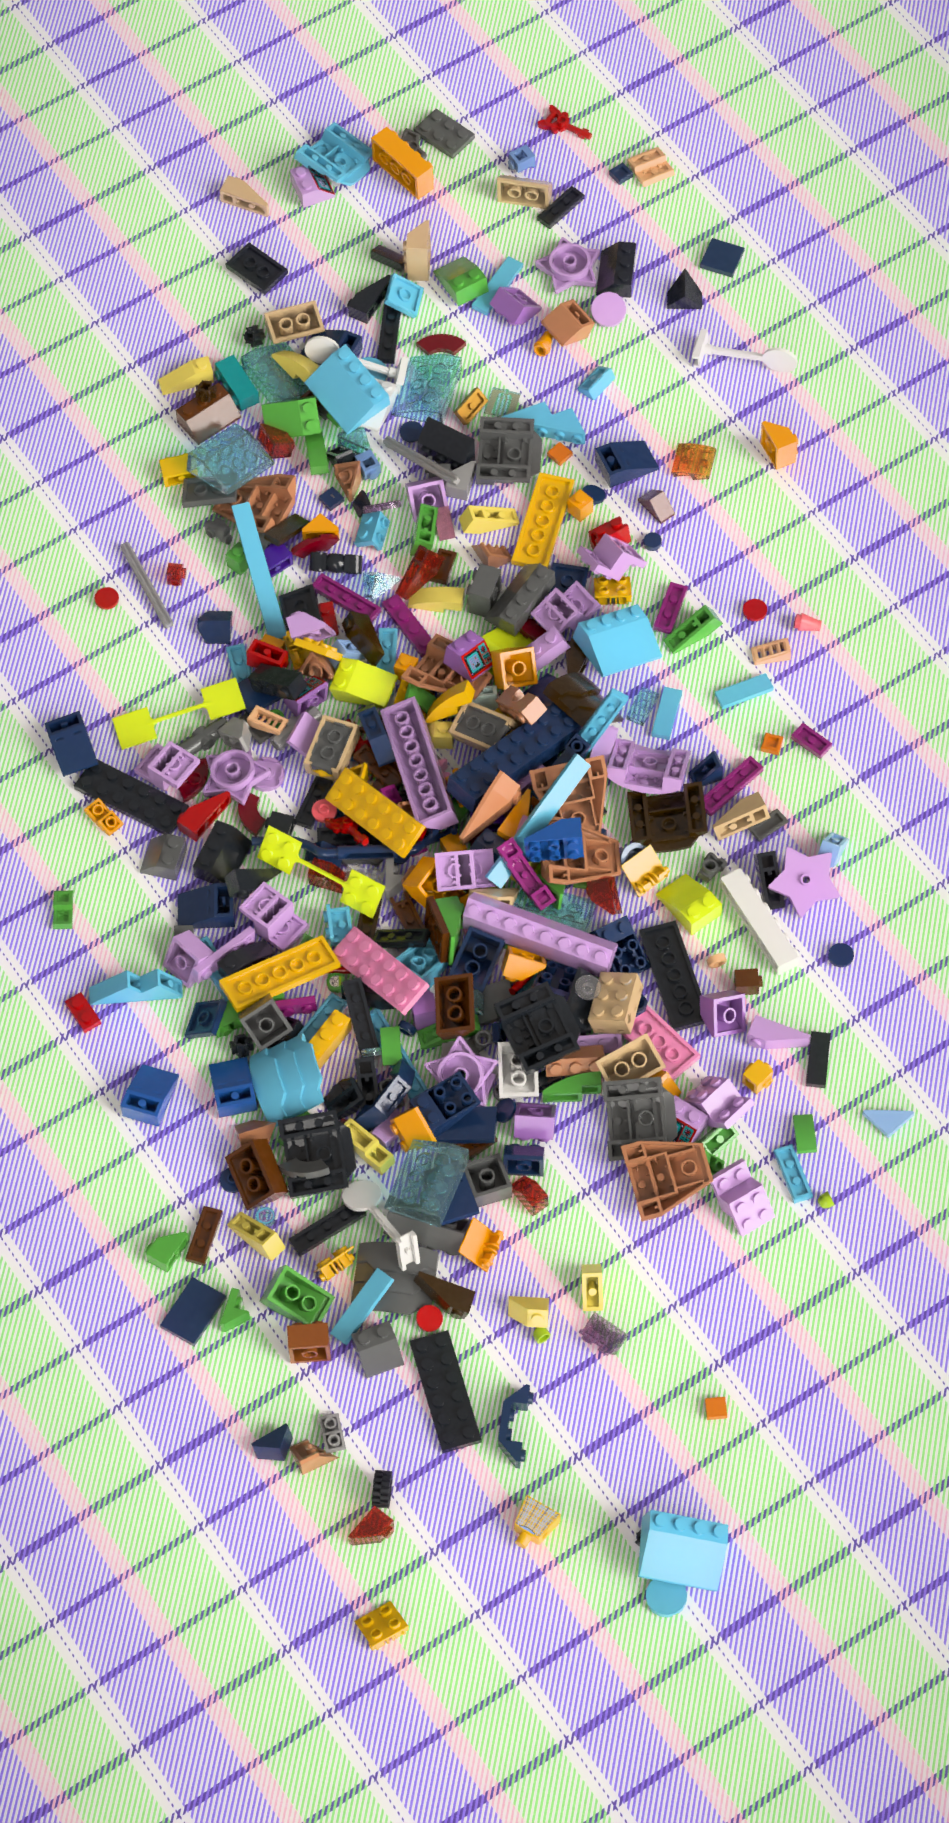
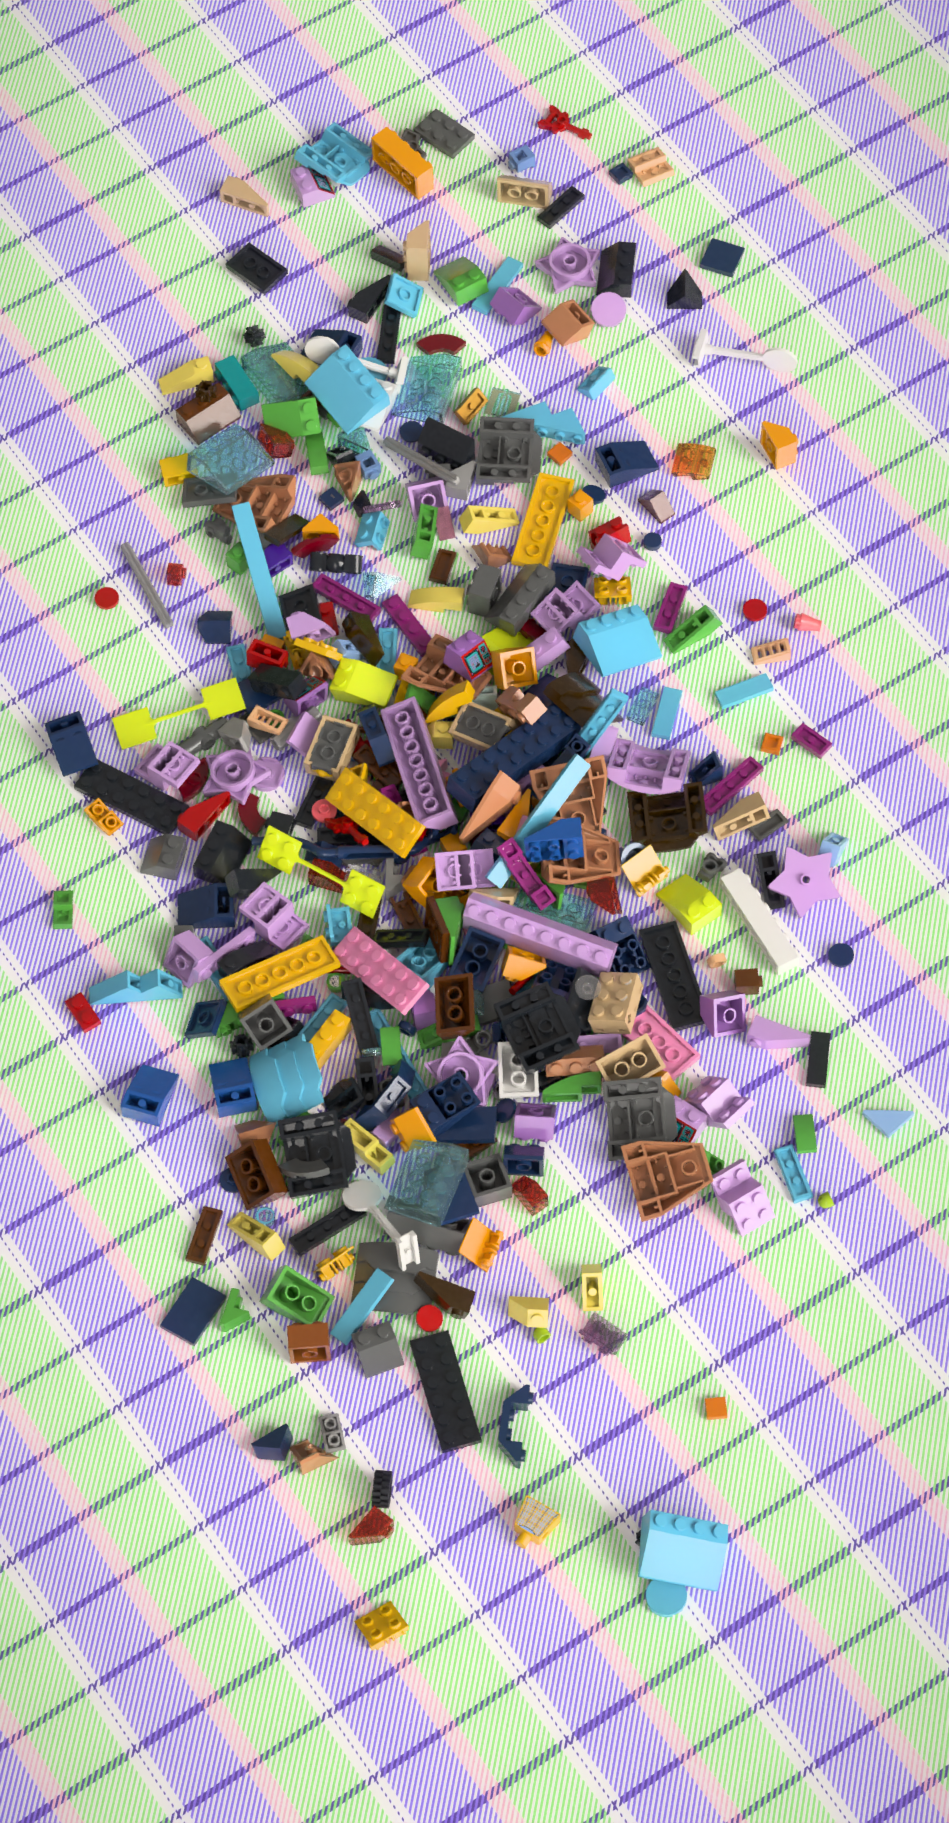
bright green slope [145,1231,190,1273] -> none
tan slope [264,300,325,344] -> none
clear red slope [395,545,445,600] -> none
bright green slope [696,1125,739,1156] -> none
yellow brick [742,1059,773,1095] -> none

